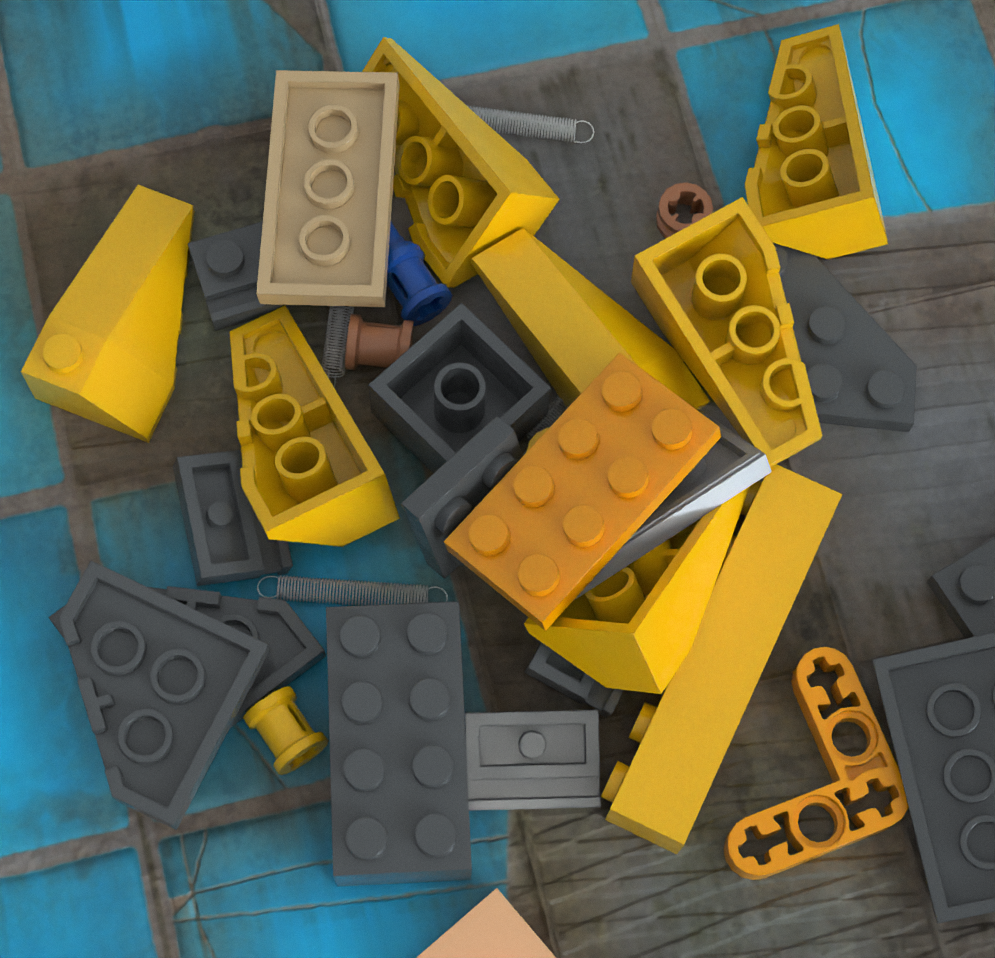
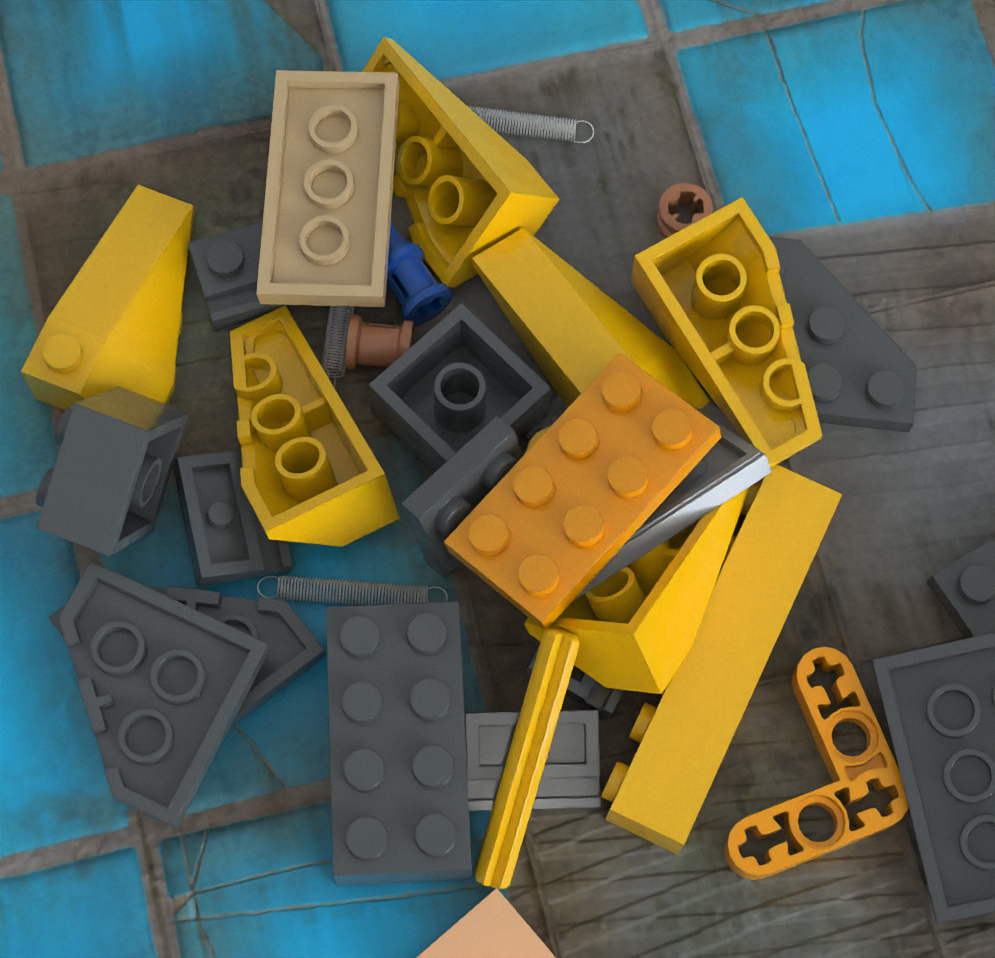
yellow bush [243,686,329,775] -> none
yellow wedge [745,24,888,260] -> none
none -> dark grey brick [36,387,189,556]
none -> yellow axle [475,628,580,889]

